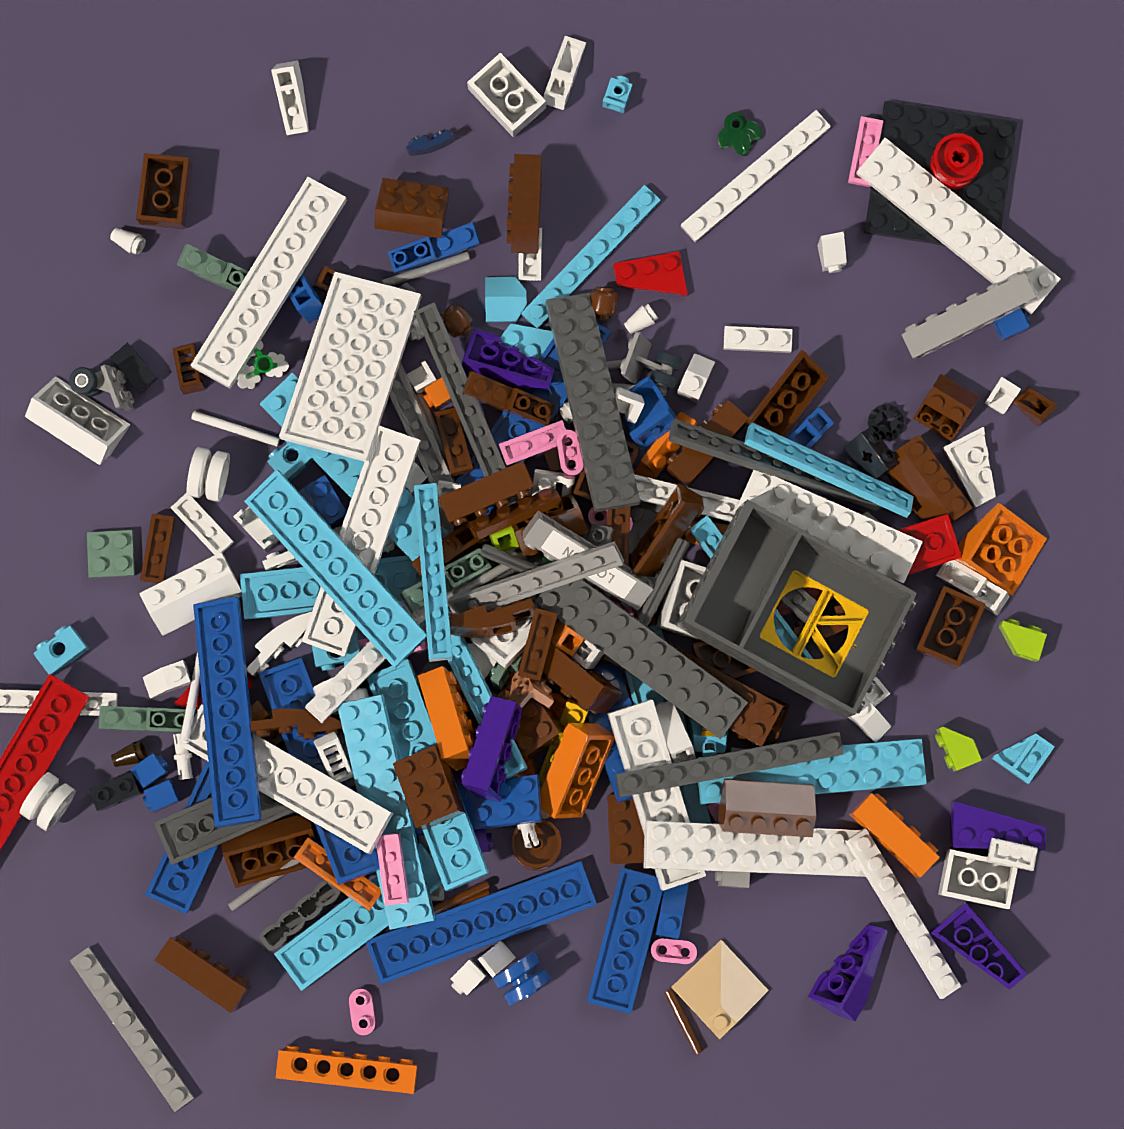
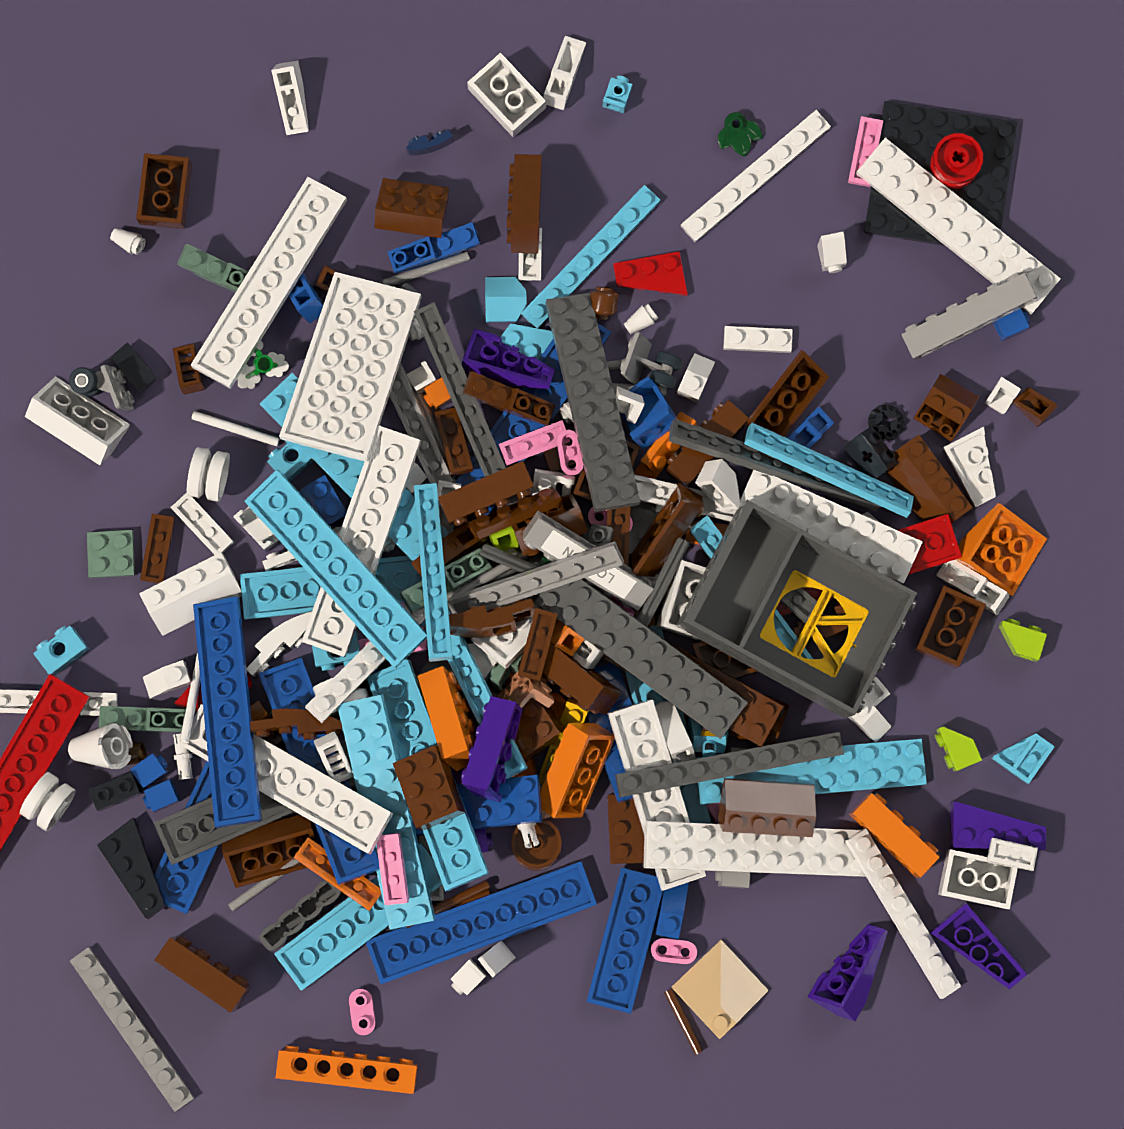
reddish brown head [440,304,473,338] -> none
blue wheel [492,952,552,1006] -> none
none -> white cone [68,723,132,769]
none -> black wing [97,817,167,919]
none -> white slope [695,459,740,511]

